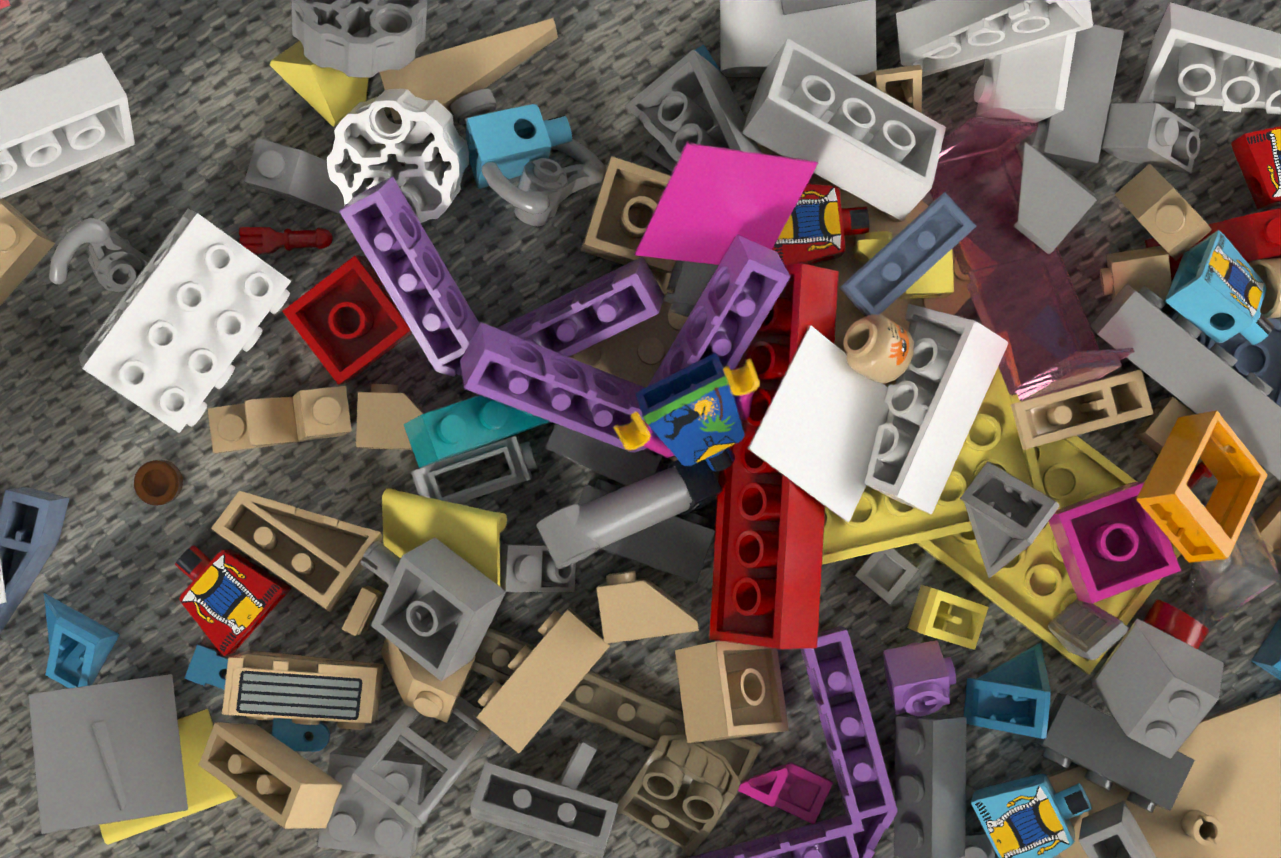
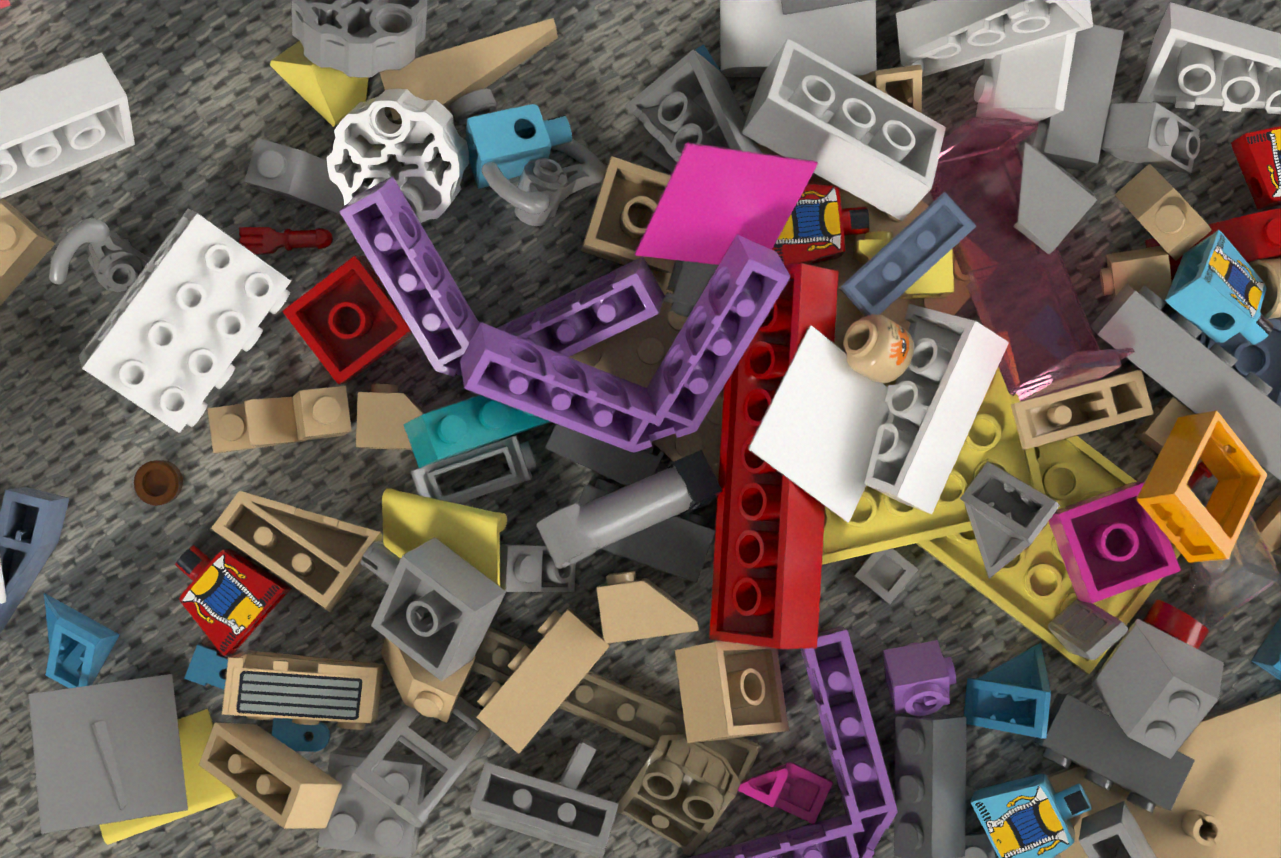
tan tile [342,586,384,636] -> none
torso [614,353,760,472] -> none
light yellow slope [907,585,989,650] -> none

